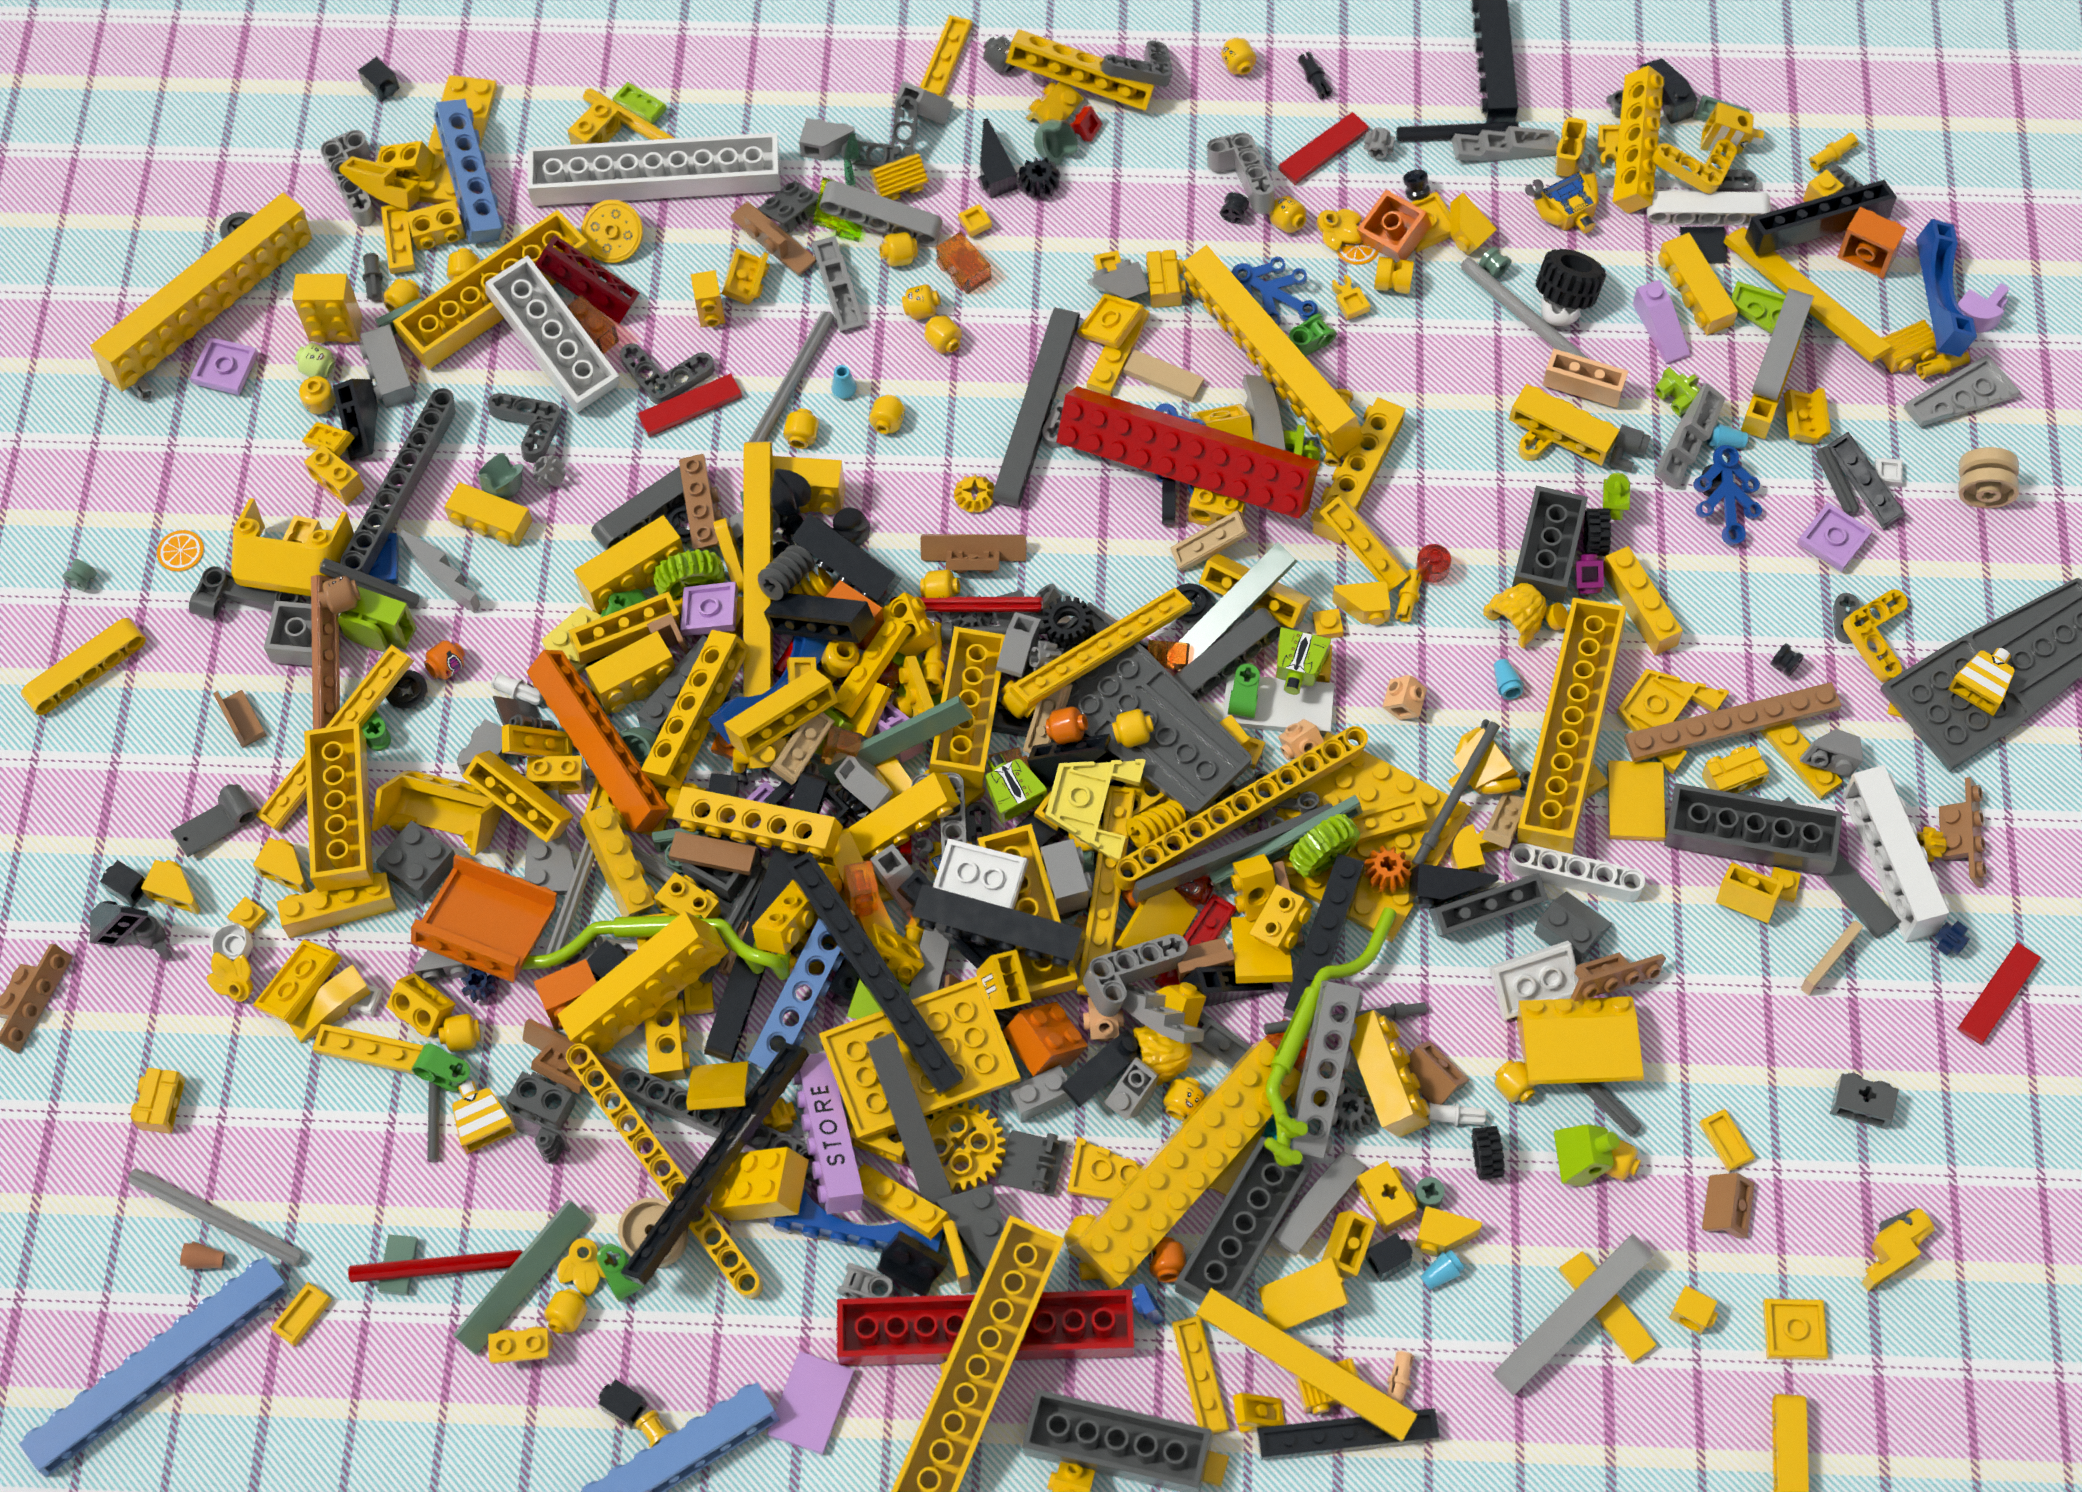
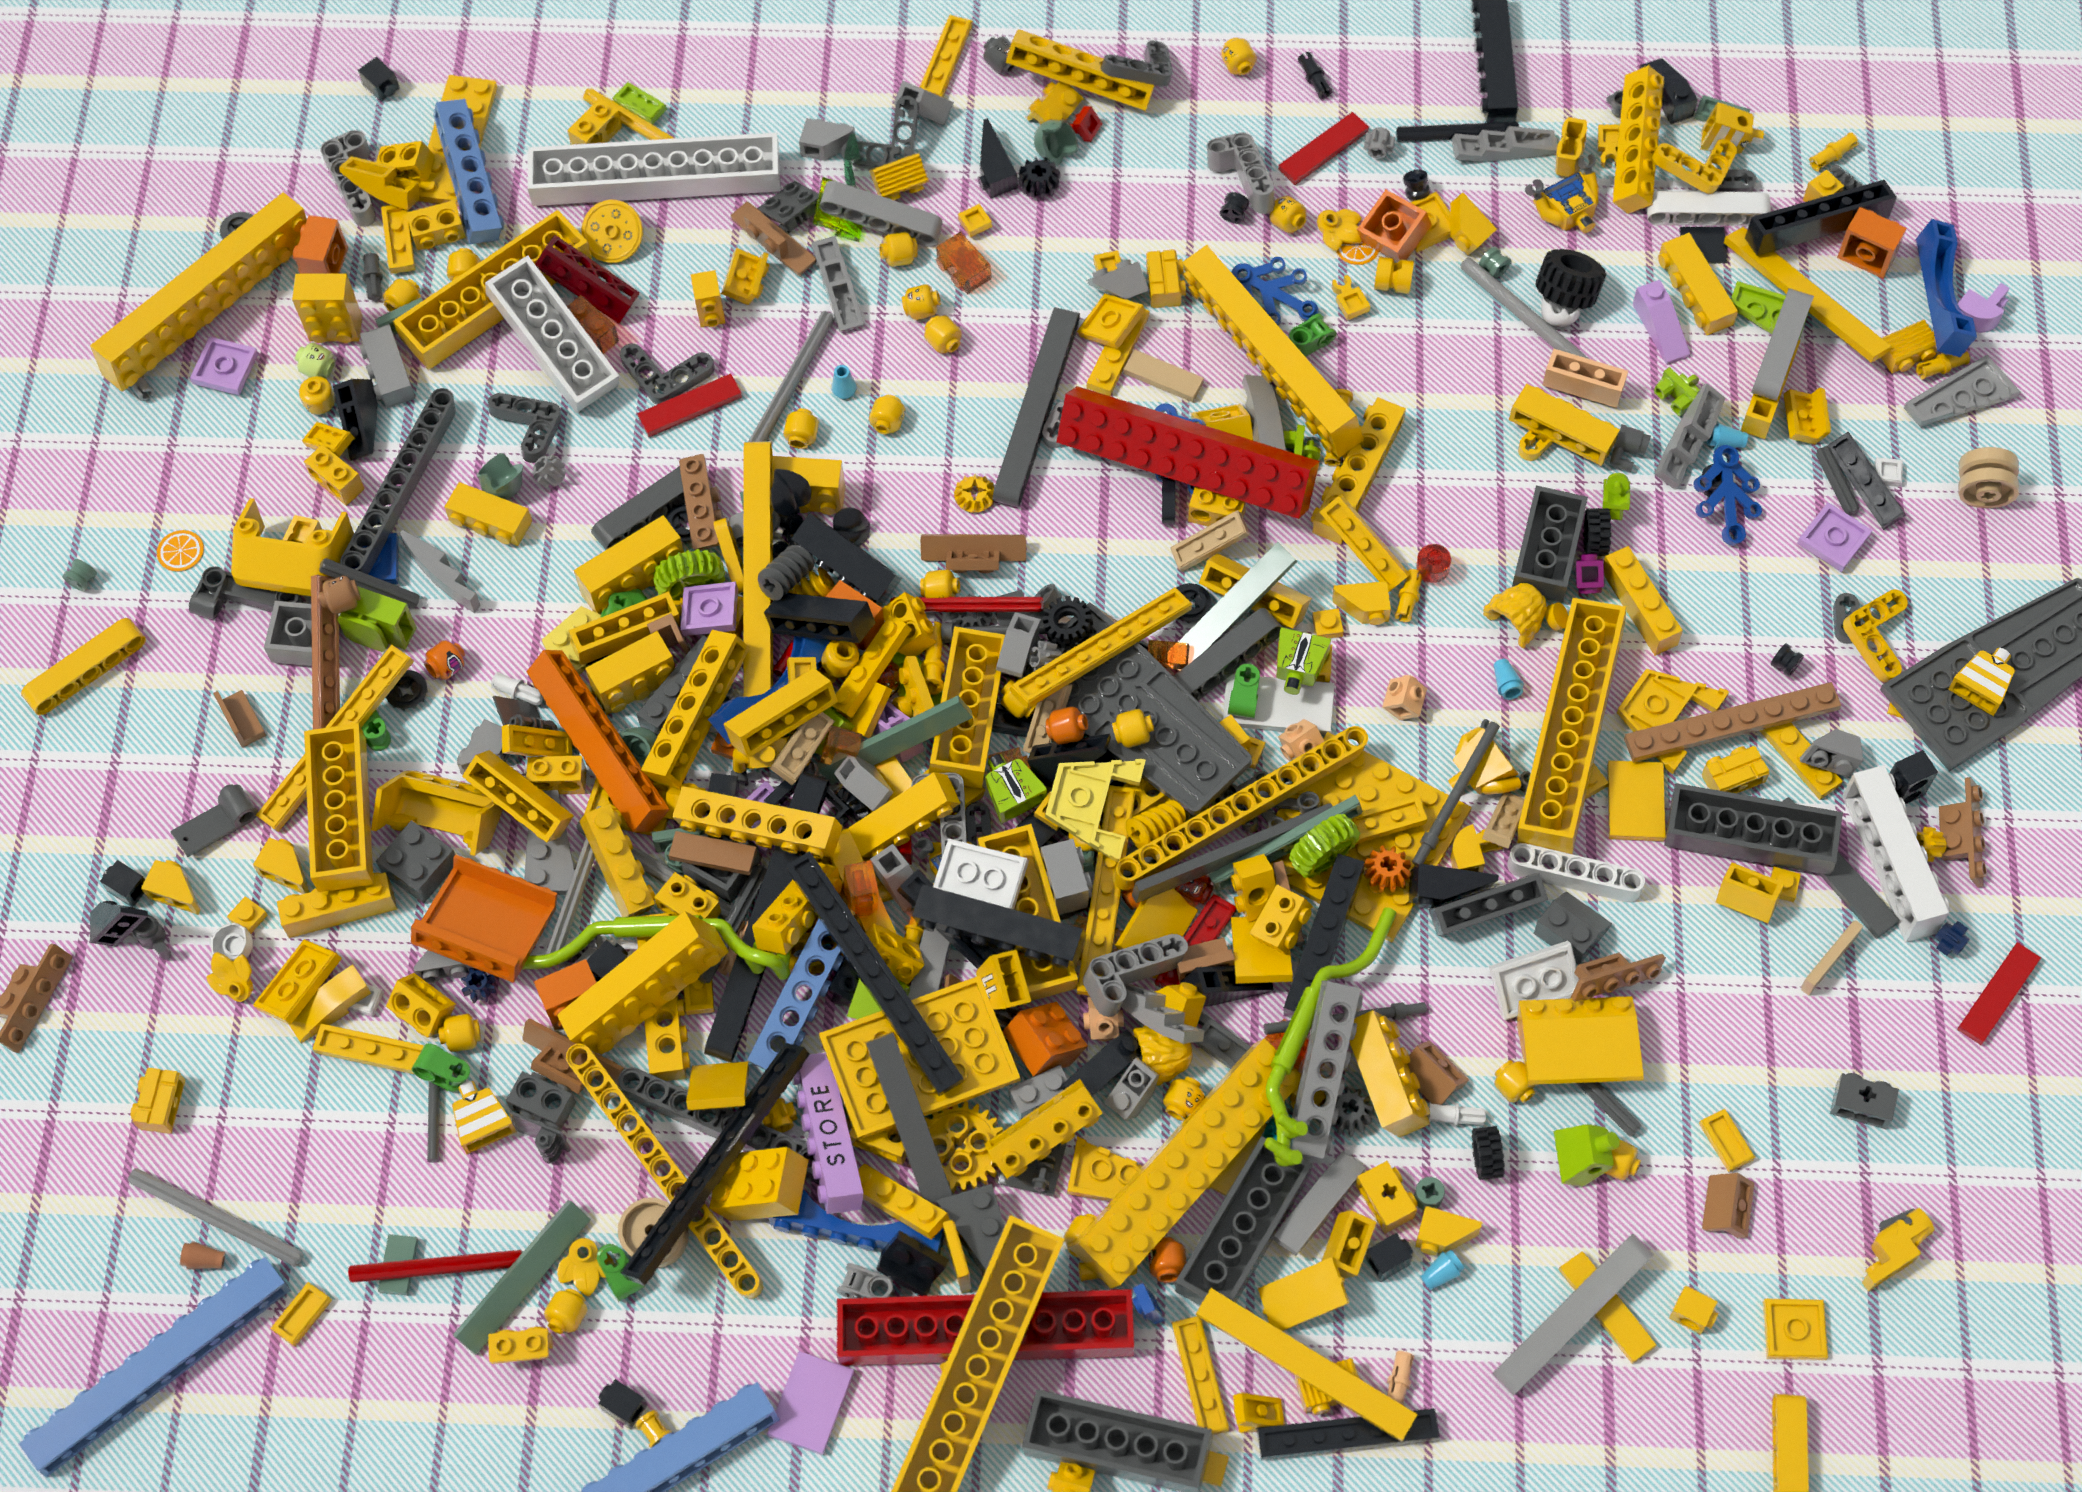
none -> orange brick [293,215,348,274]
none -> yellow brick [985,1079,1103,1179]
none -> black brick [1890,750,1938,805]

